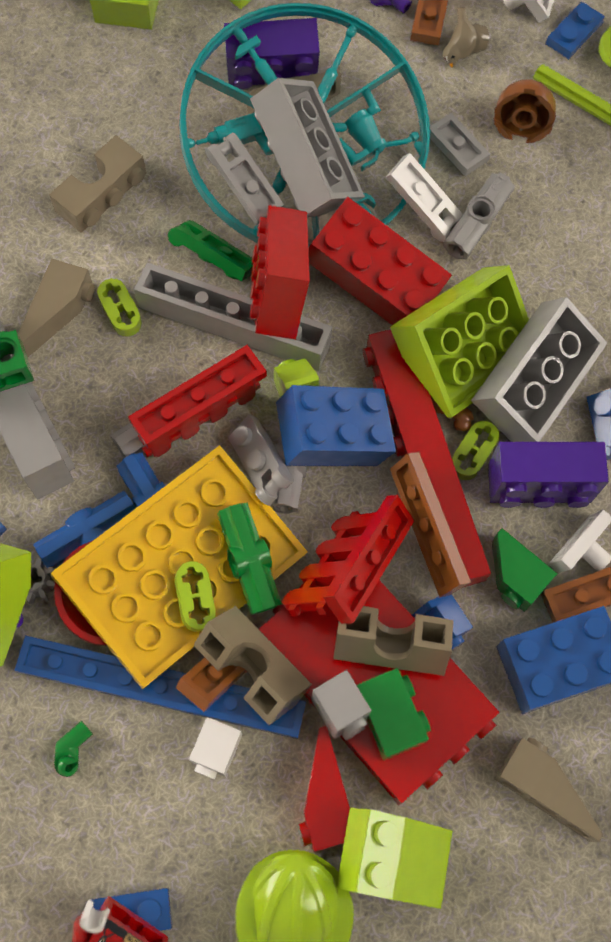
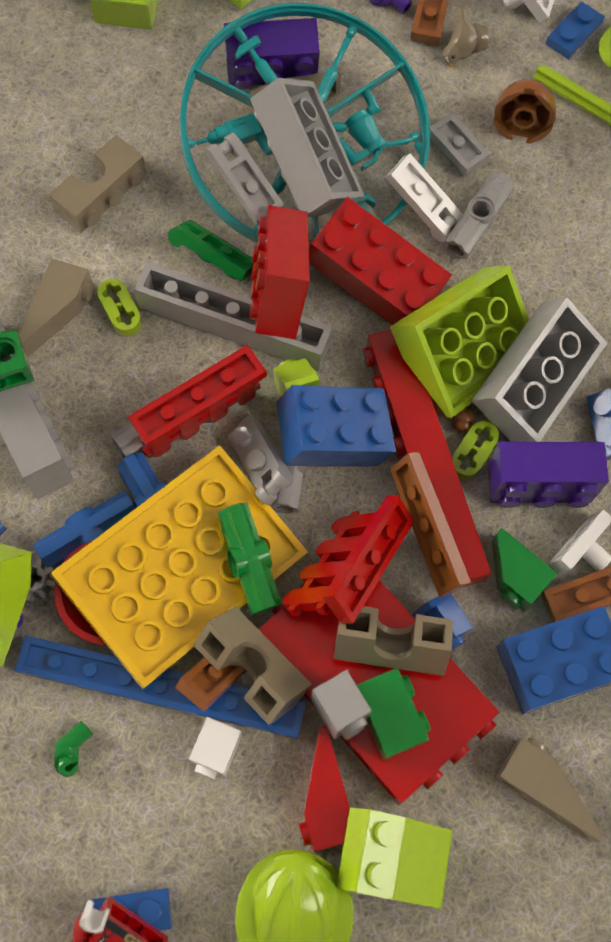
lime beam [175,561,215,632] -> none

